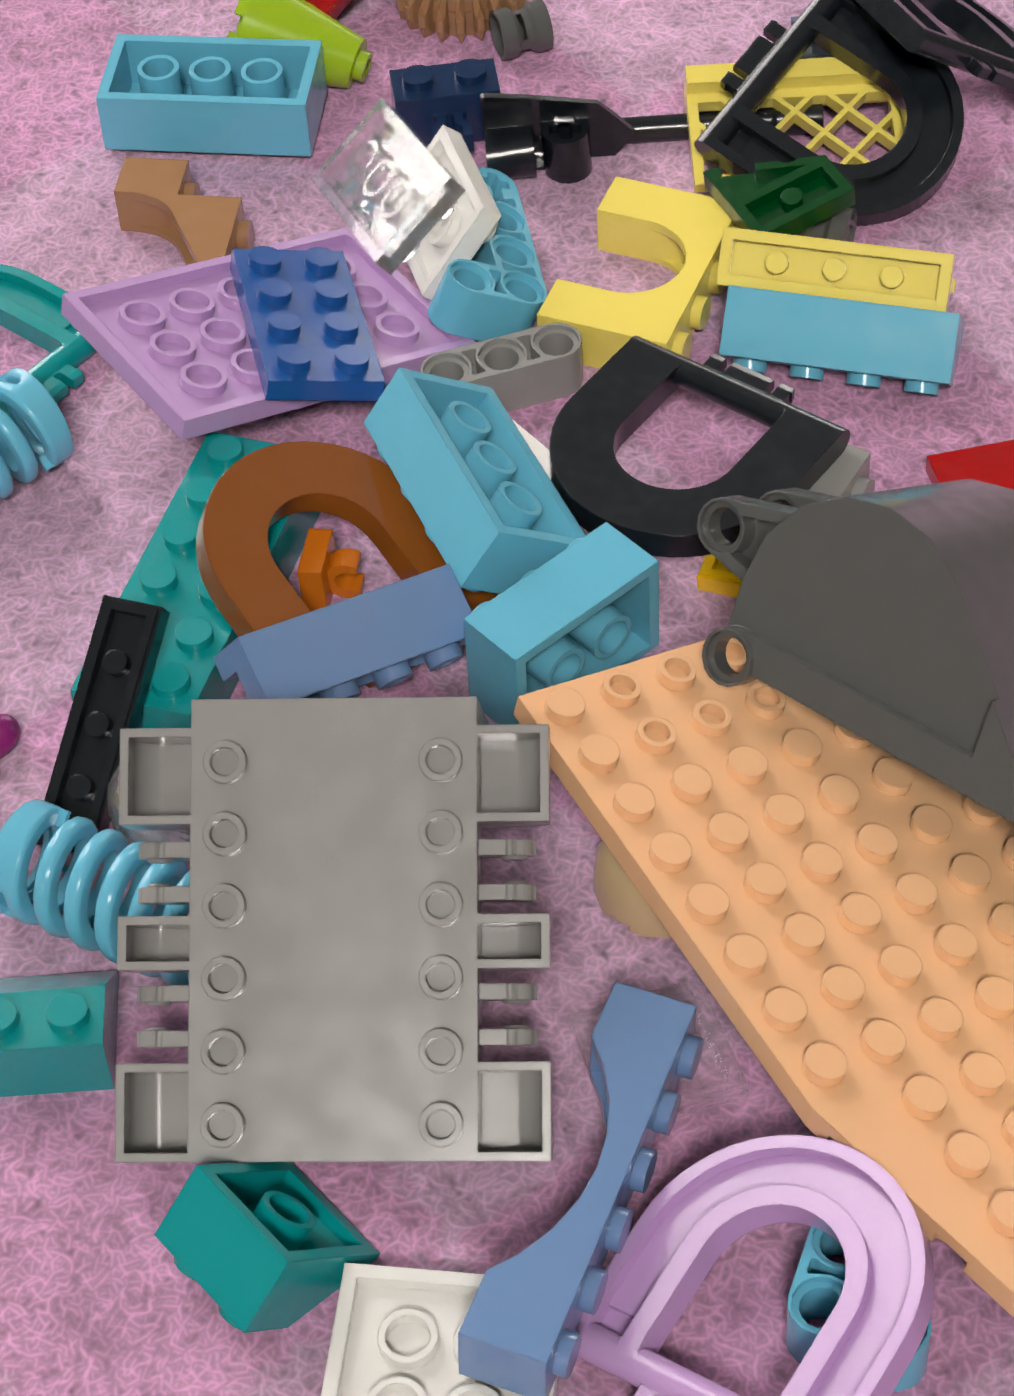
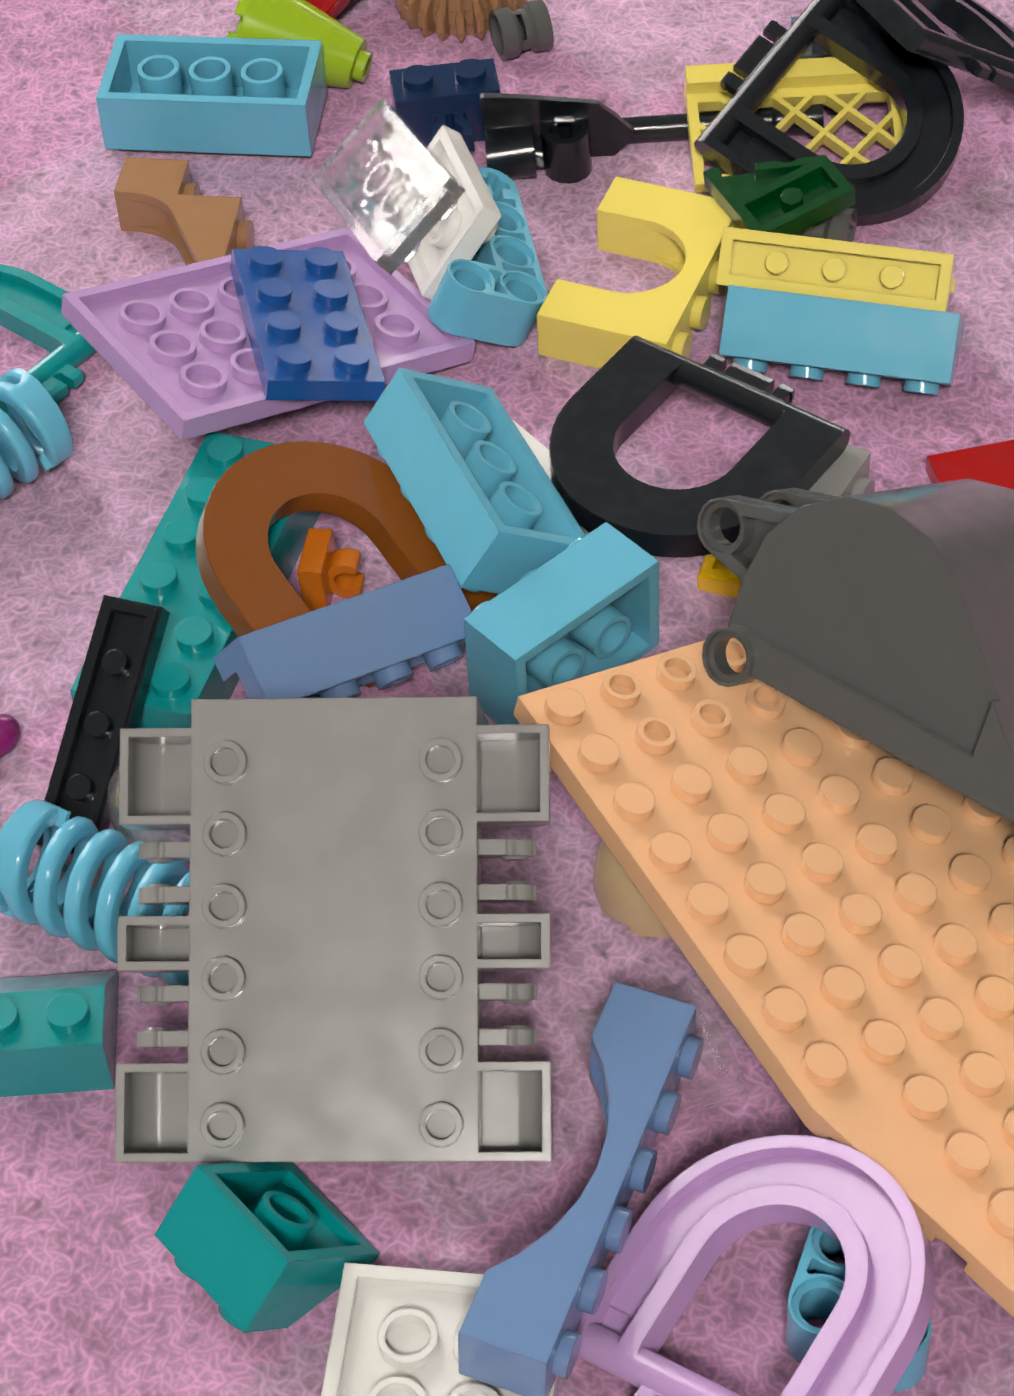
light grey beam [420,323,583,412] -> none

